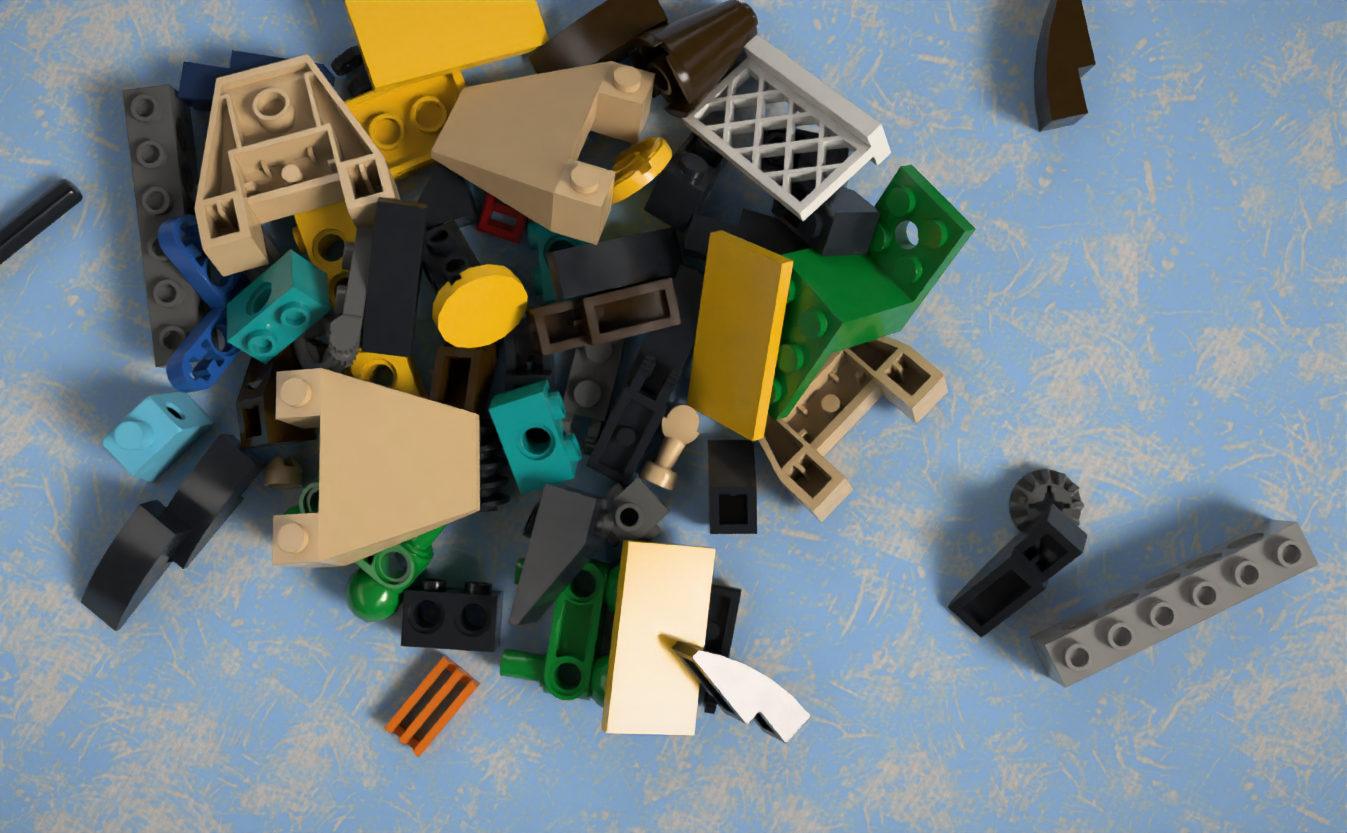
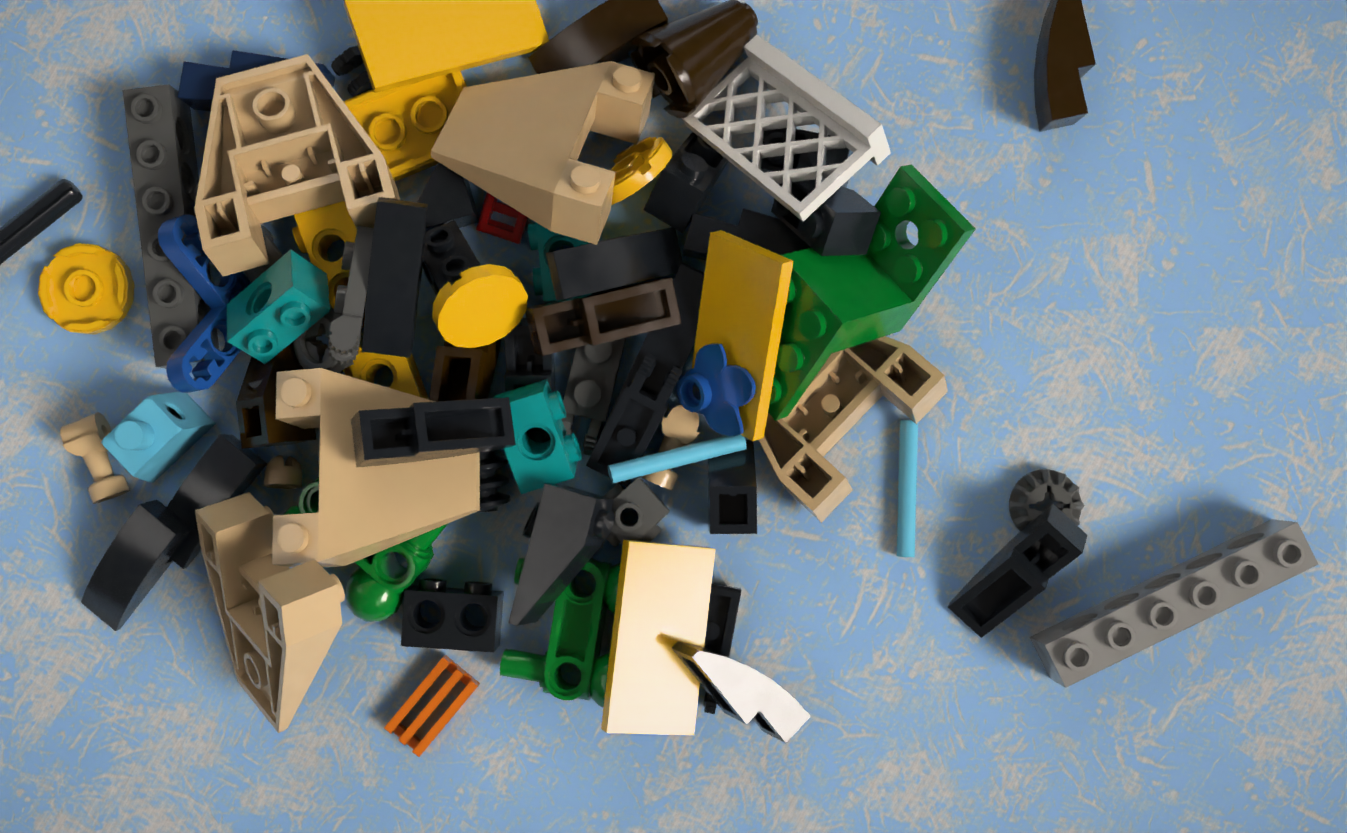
none -> yellow tile [38,243,135,335]
none -> tan leg [60,412,130,504]
none -> tan wedge [195,492,345,733]
none -> black slope [351,397,516,468]
none -> medium azure bar [608,435,746,484]
none -> blue plate [677,343,756,436]
none -> medium azure bar [897,420,918,557]

